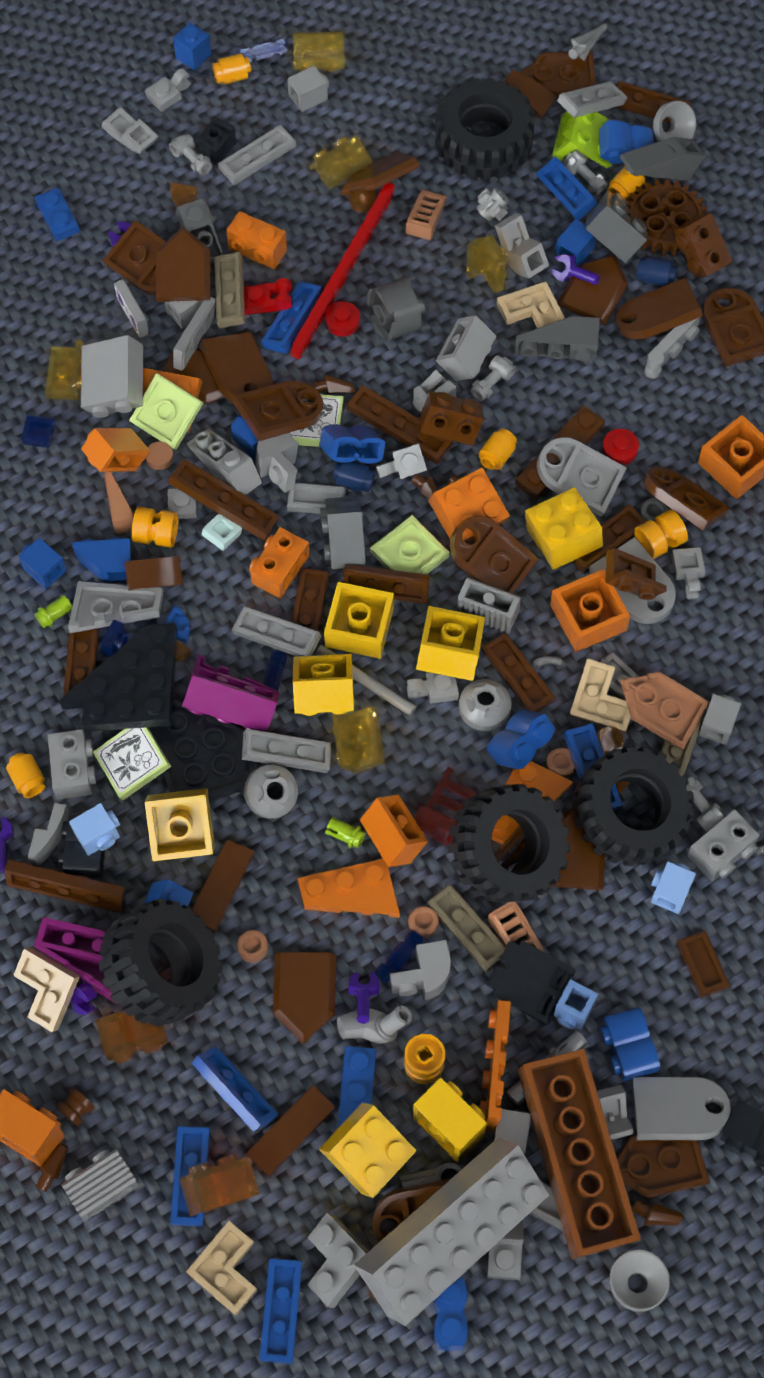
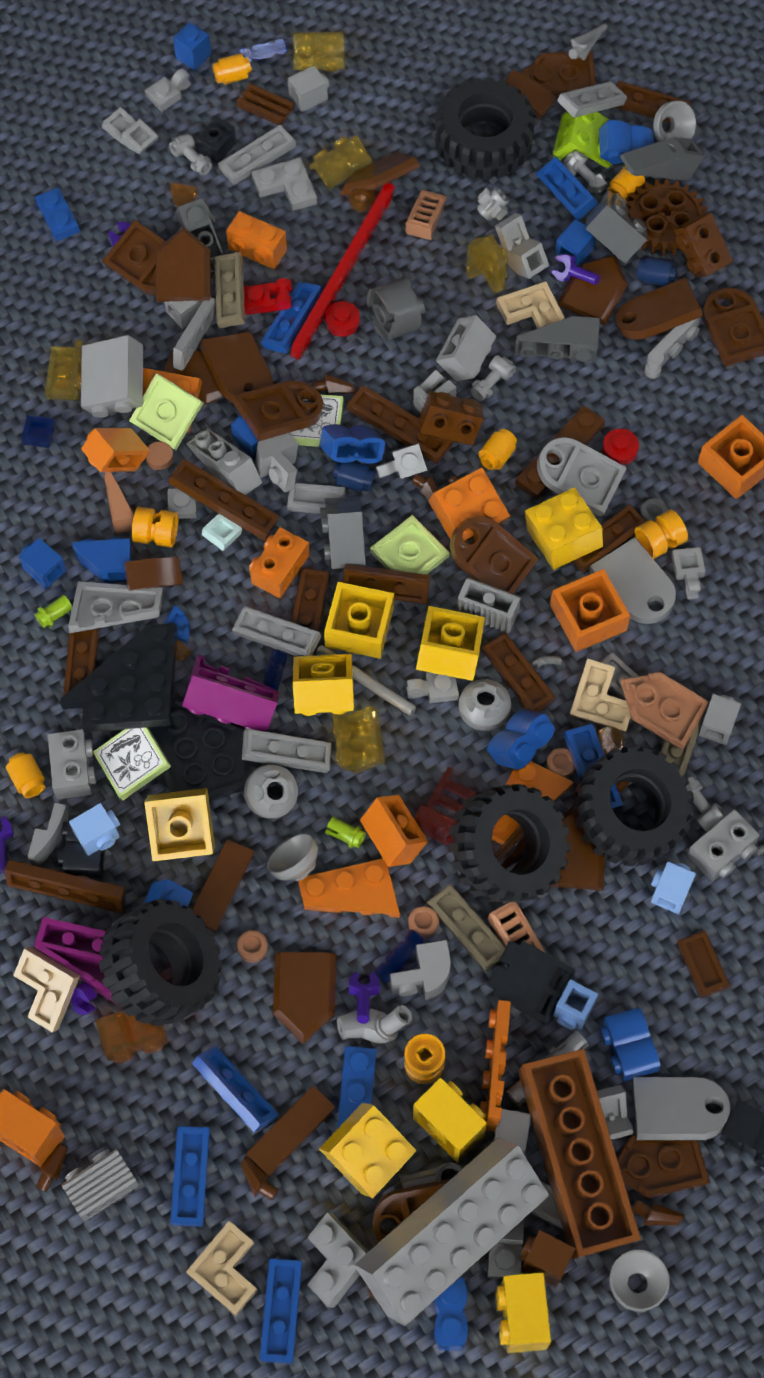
reddish brown wheel [55,1087,95,1127] -> none
clear blue plate [100,620,128,658] -> none
light grey tile [114,279,149,338] -> none
clear orange brick [180,1154,260,1217] -> none
reddish brown bracket [606,548,667,600] -> none
reddish brown tile [643,466,730,531] -> none
none -> reddish brown tile [237,83,294,126]
none -> reddish brown bar [241,1155,279,1200]
none -> light grey plate [251,157,317,211]
none -> light grey piece [267,834,318,881]
none -> yellow brick [495,1273,551,1353]
none -> reddish brown brick [519,1230,576,1289]

